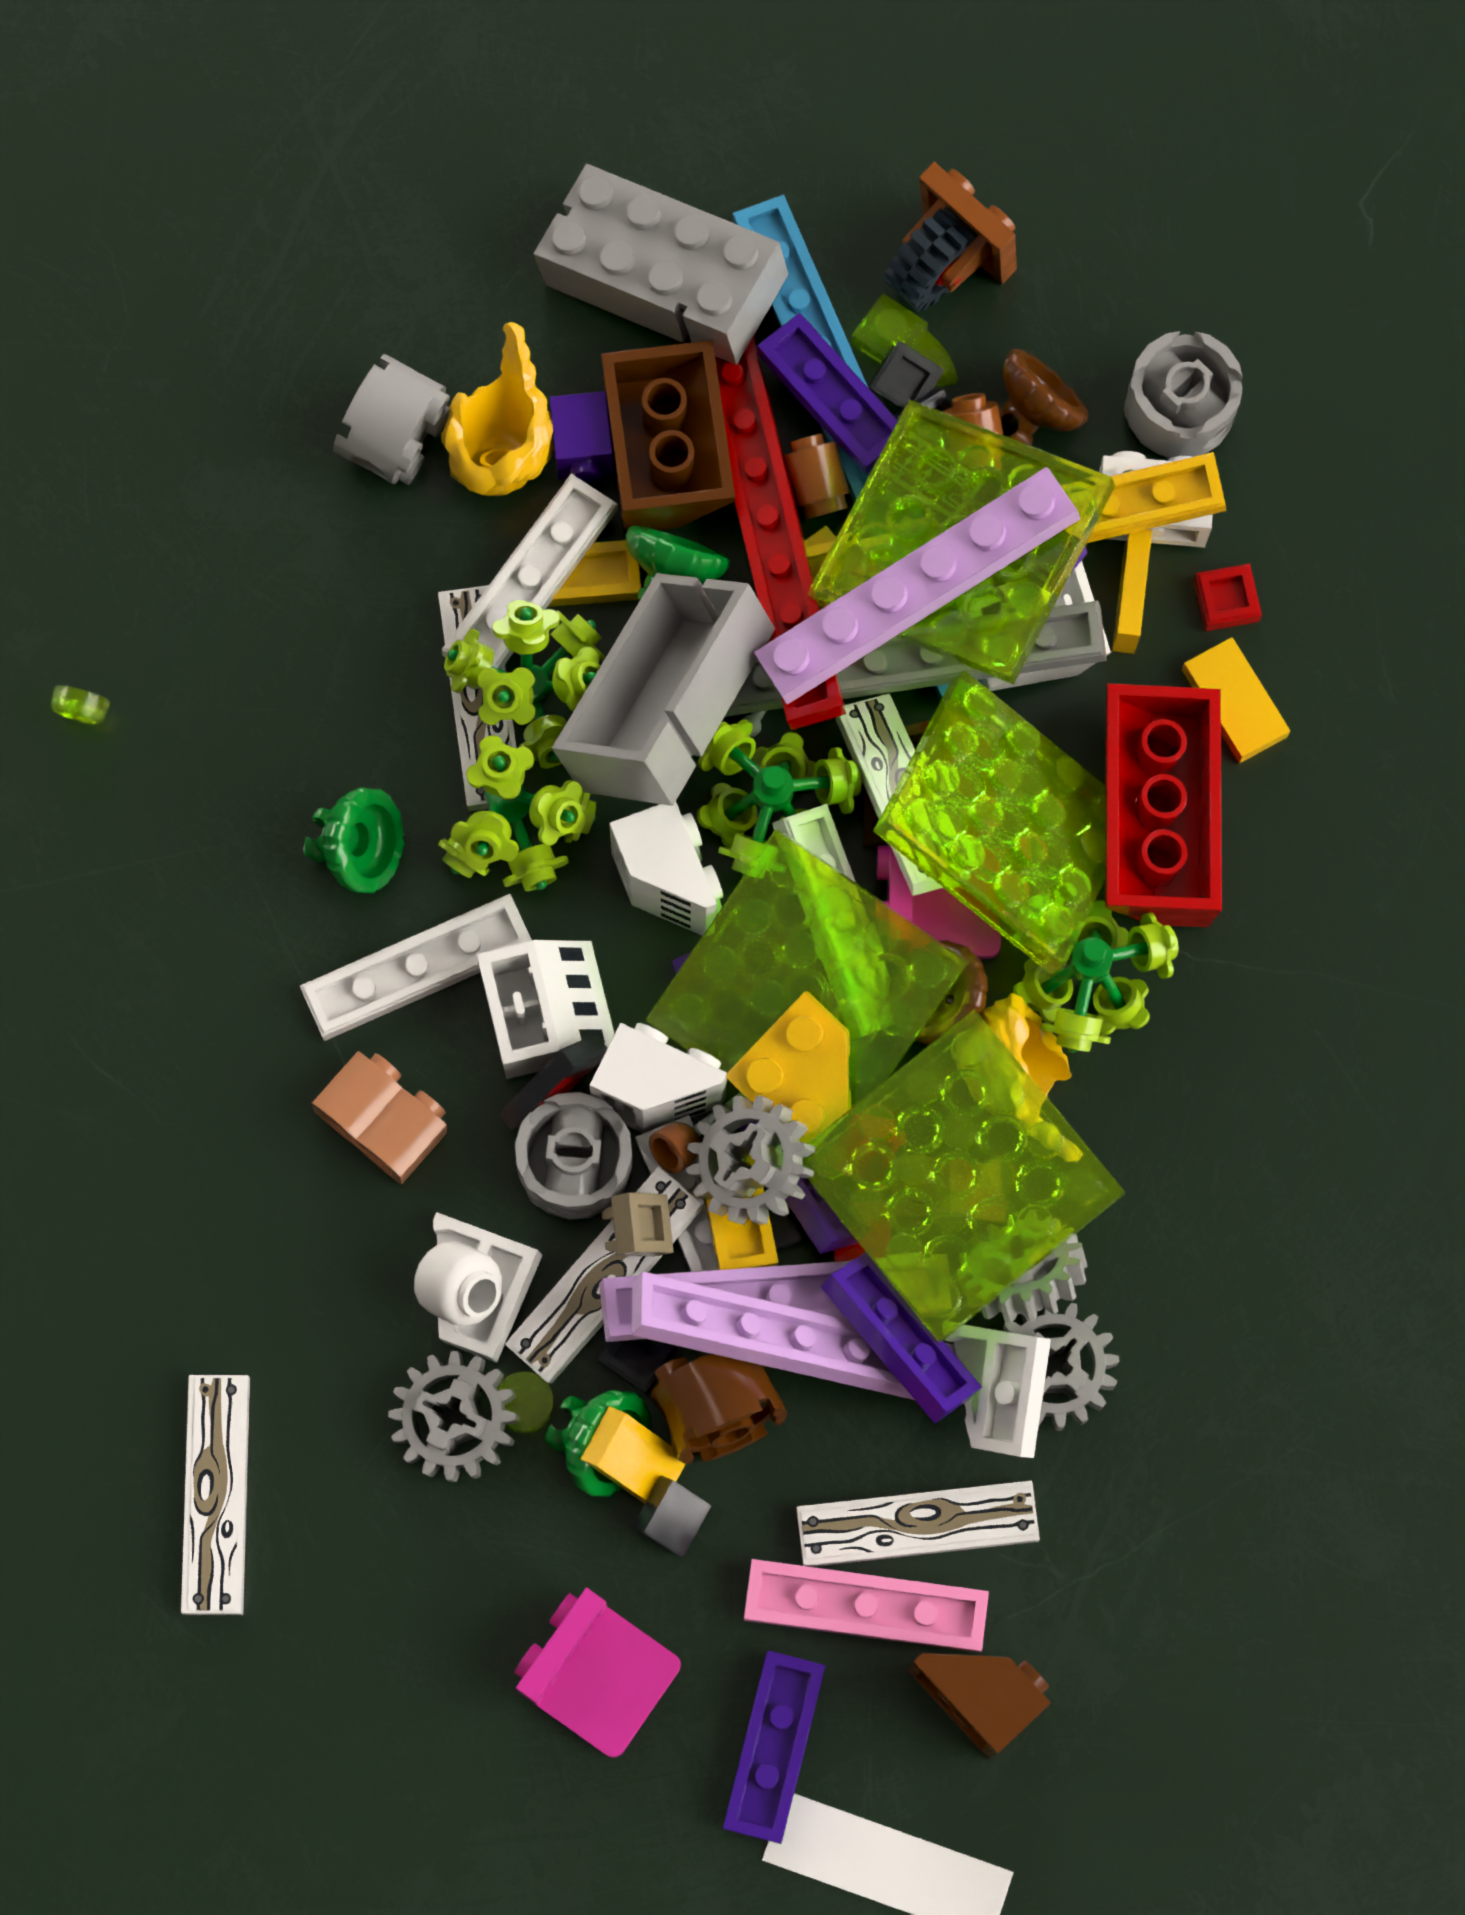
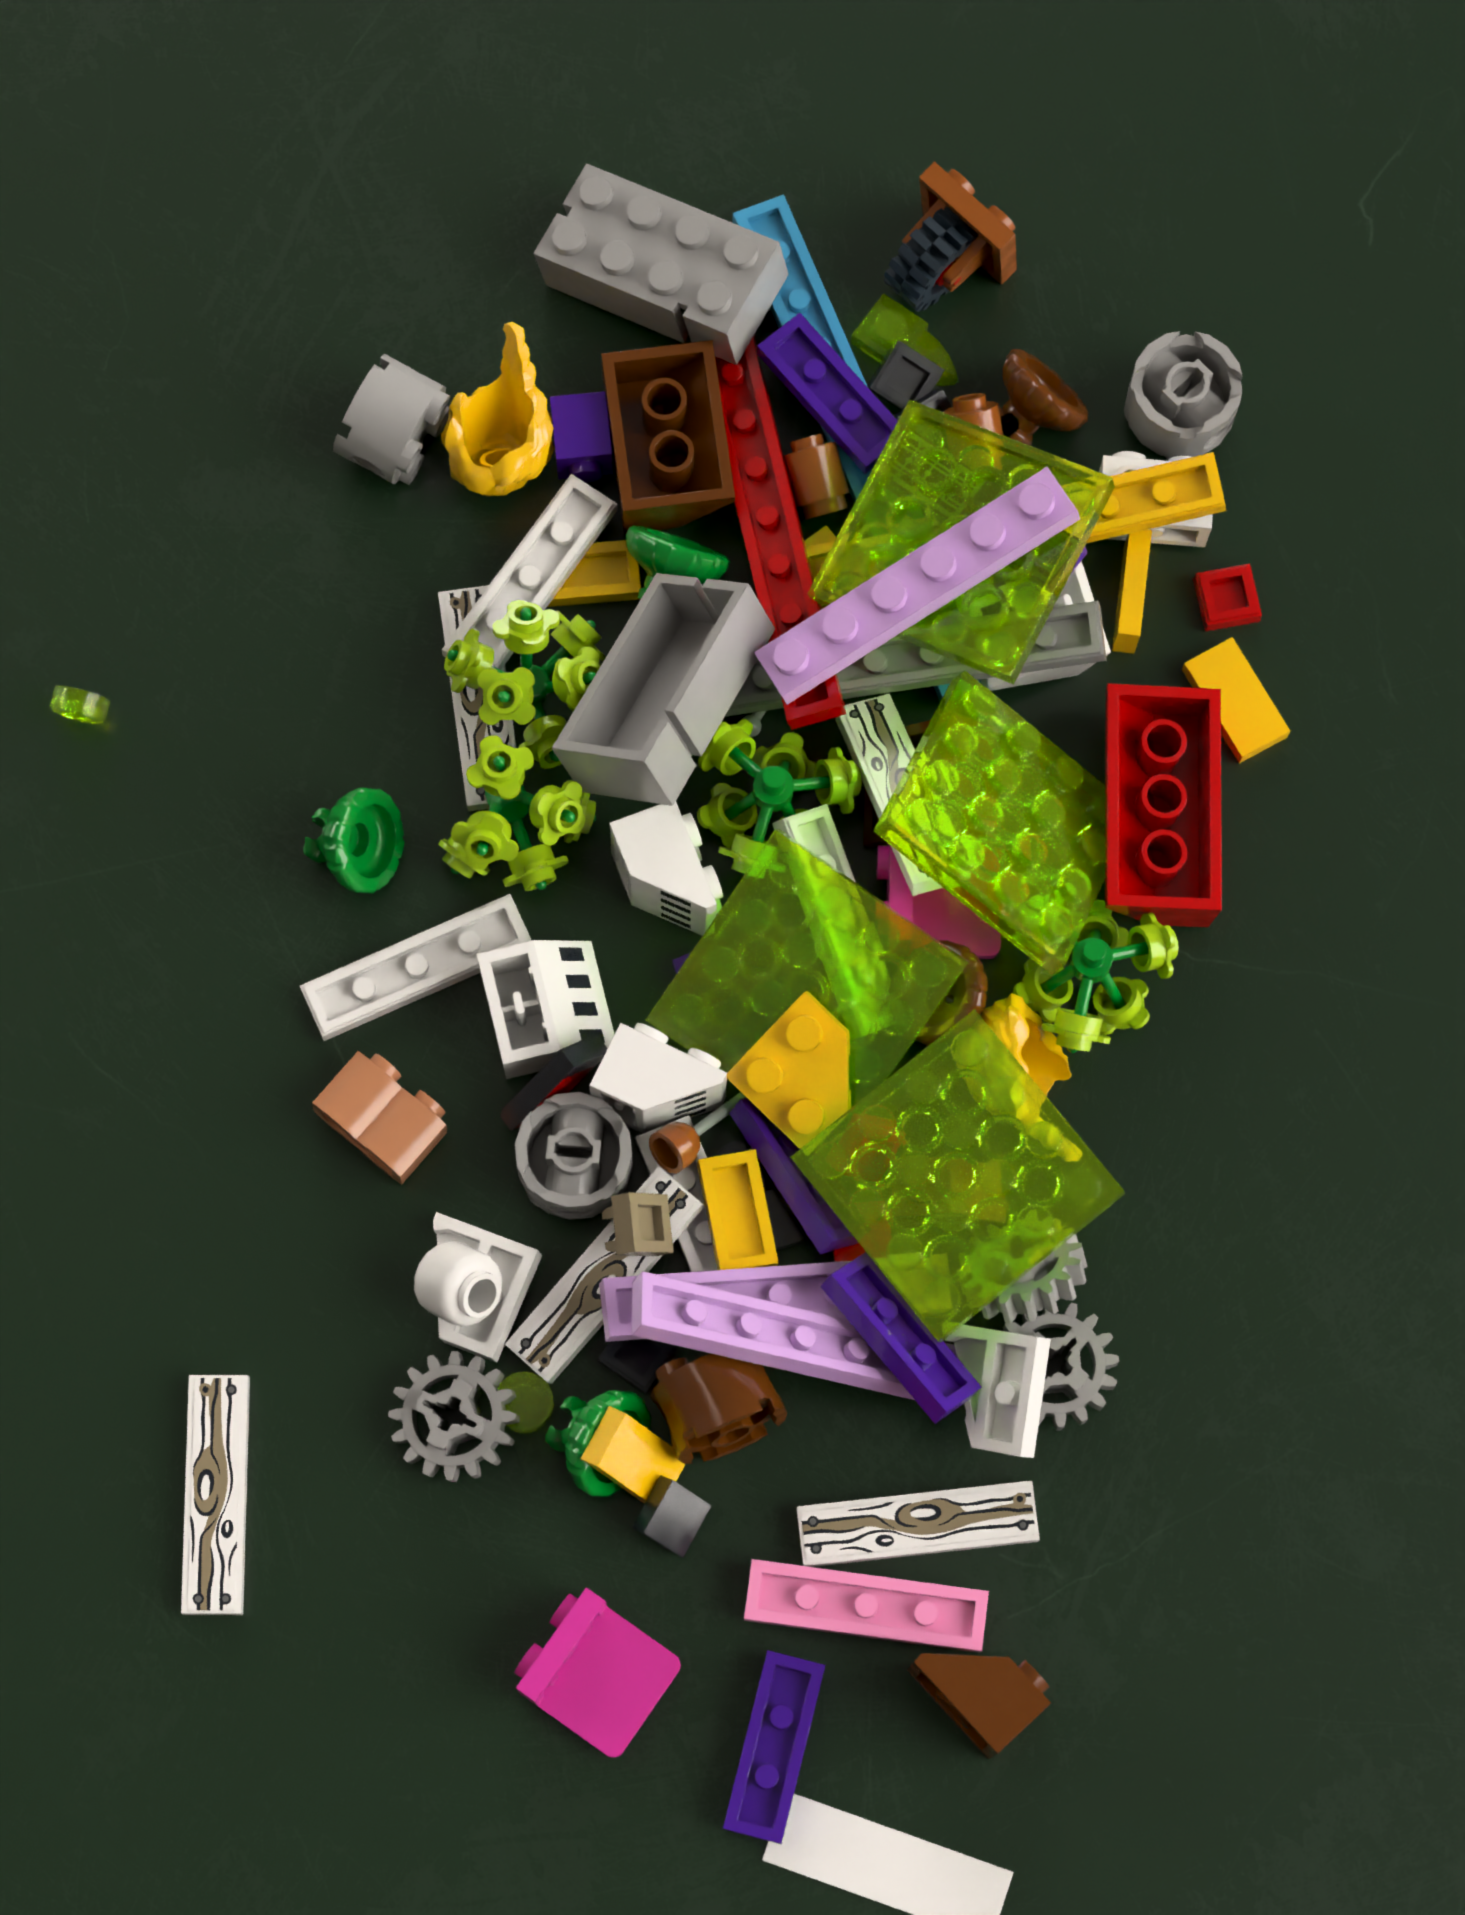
light grey gear [686,1095,815,1225] -> none

